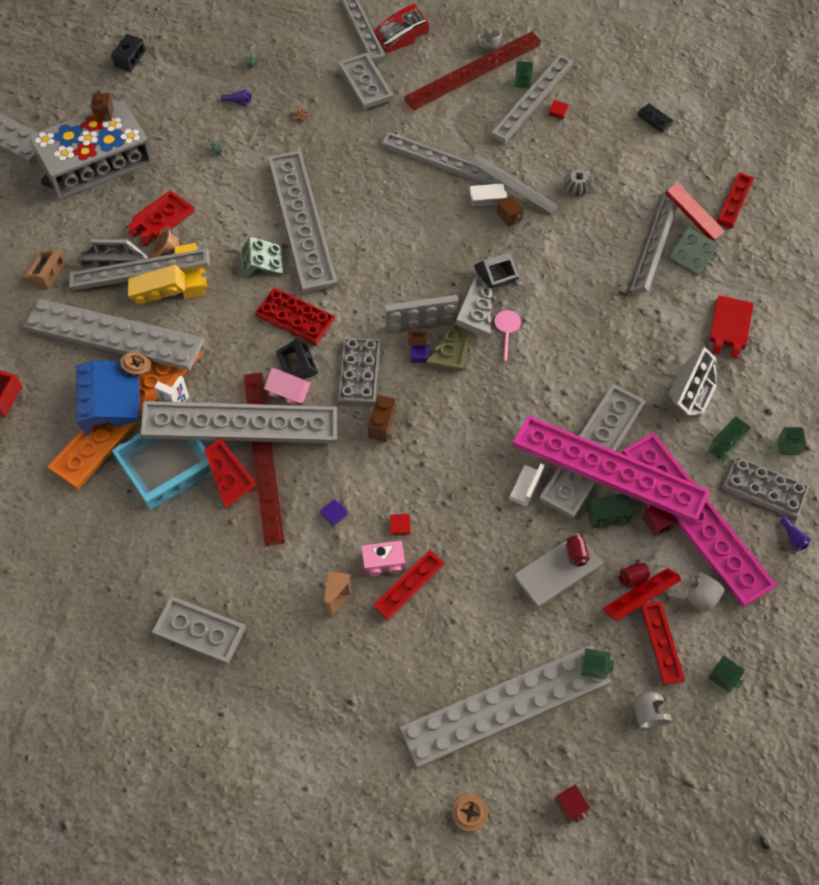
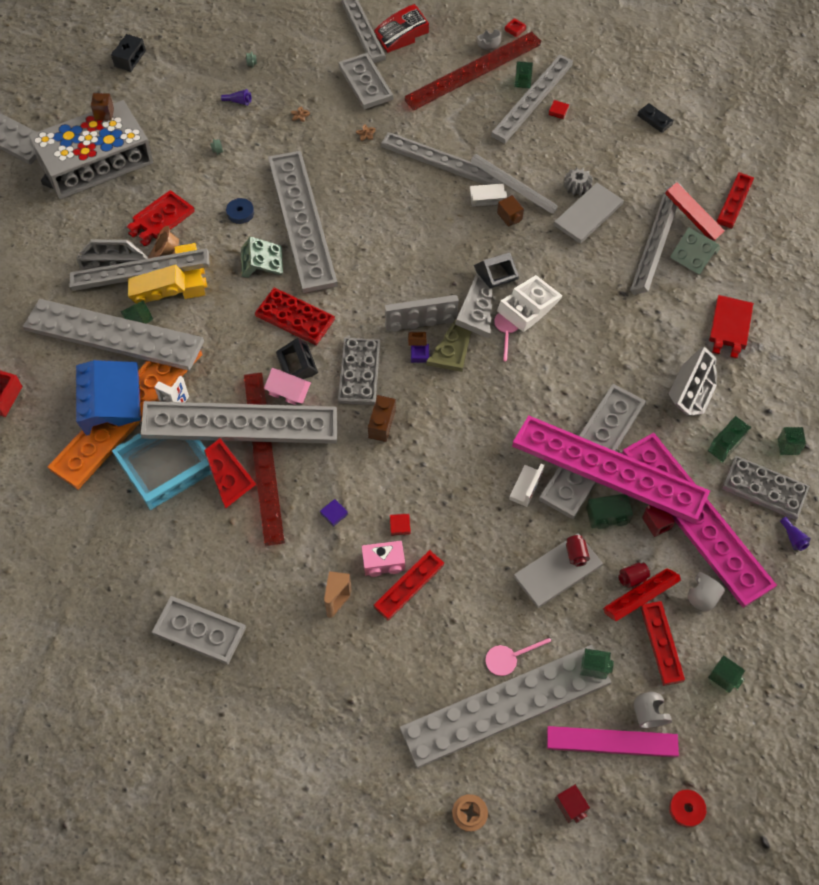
medium nougat tile [23,249,65,289] -> none
medium nougat gear [120,352,151,377] -> none
none -> clear green panel [121,300,153,324]
none -> dark blue piece [226,198,254,224]
none -> medium nougat plant [356,124,376,141]
none -> bright pink piece [485,638,551,676]
none -> white slope [497,275,562,332]
none -> red tile [504,18,526,38]
none -> dark pink tile [547,726,679,758]
none -> light grey tile [554,183,624,244]
none -> red piece [669,789,707,828]

